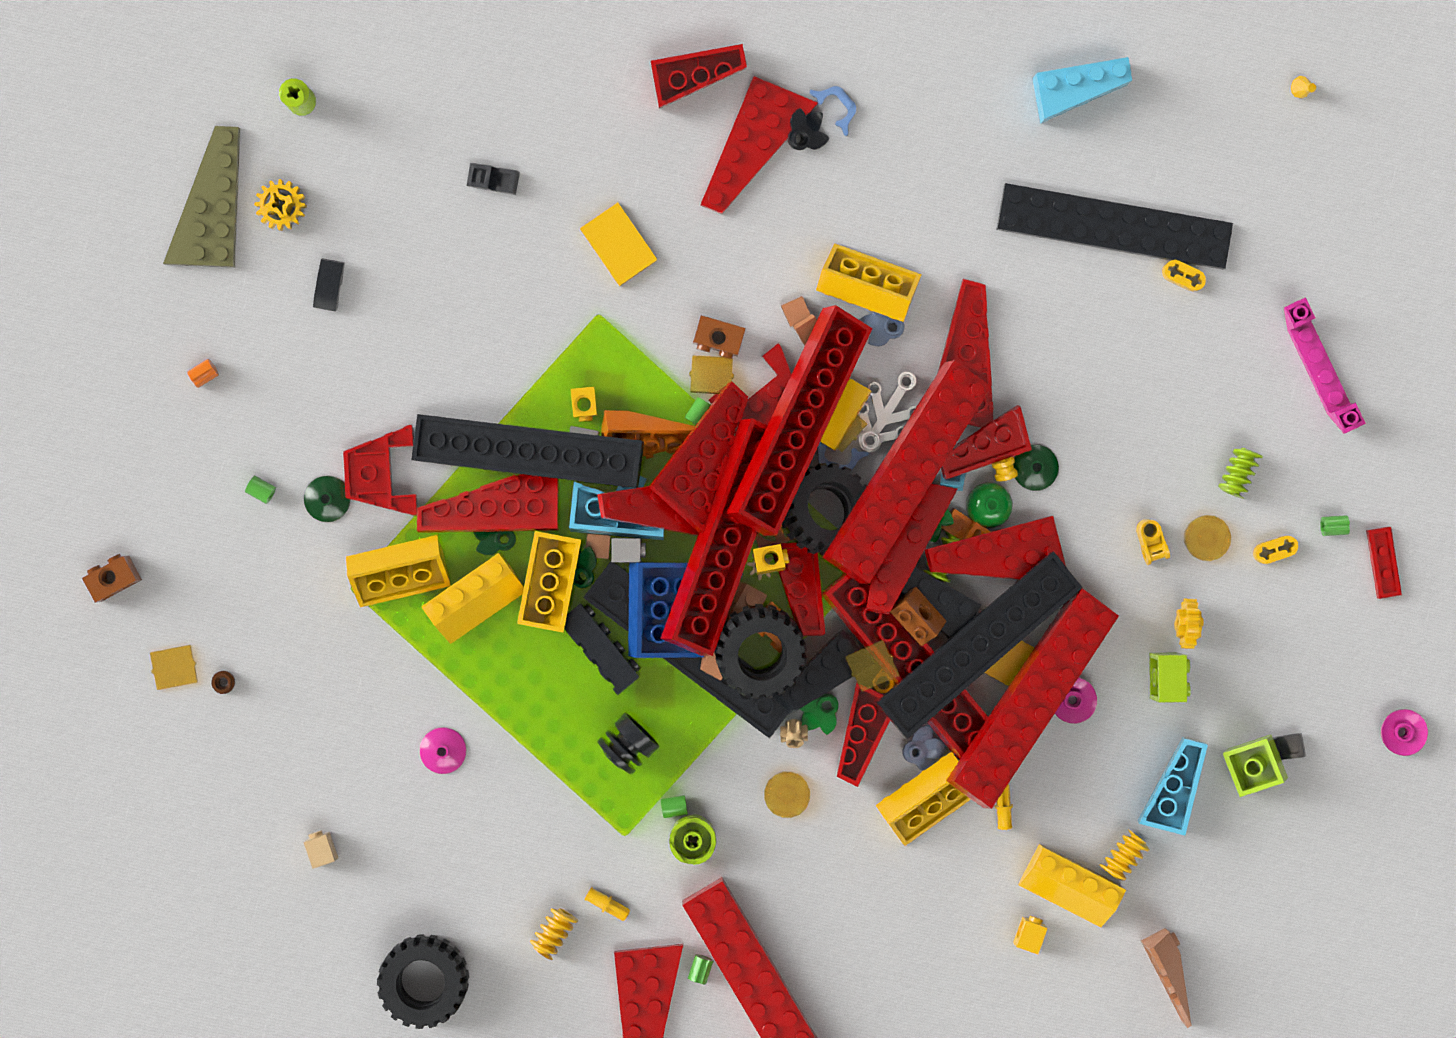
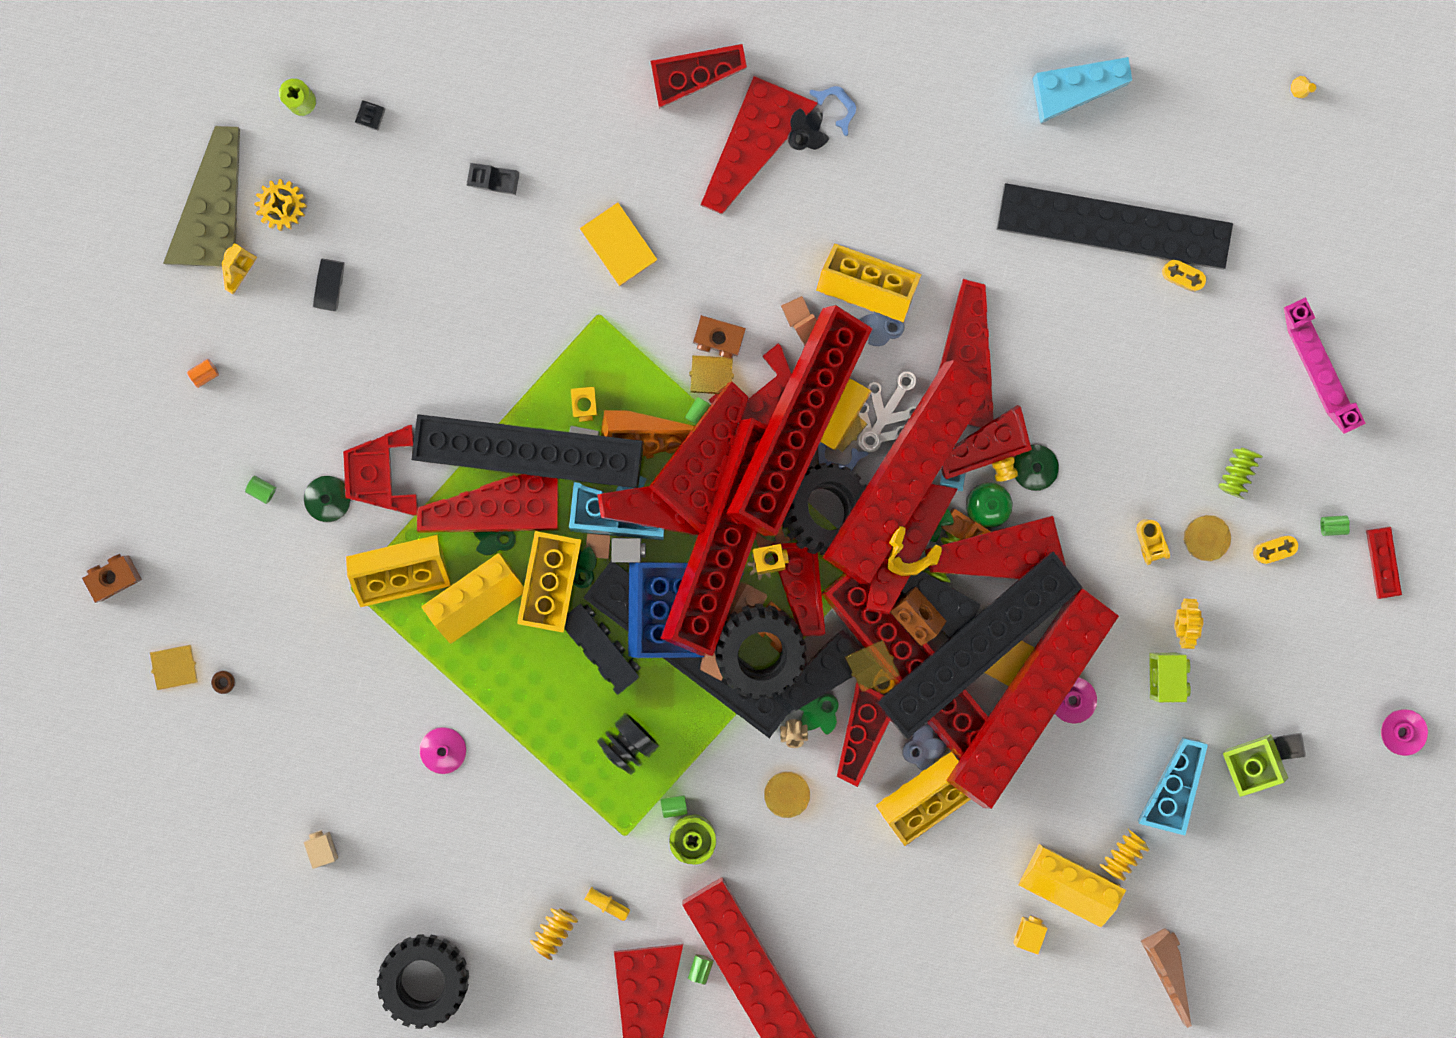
yellow axle [994,784,1013,830] -> none
none -> yellow wing [222,243,257,295]
none -> black tile [355,100,386,131]
none -> yellow helmet [888,527,942,576]

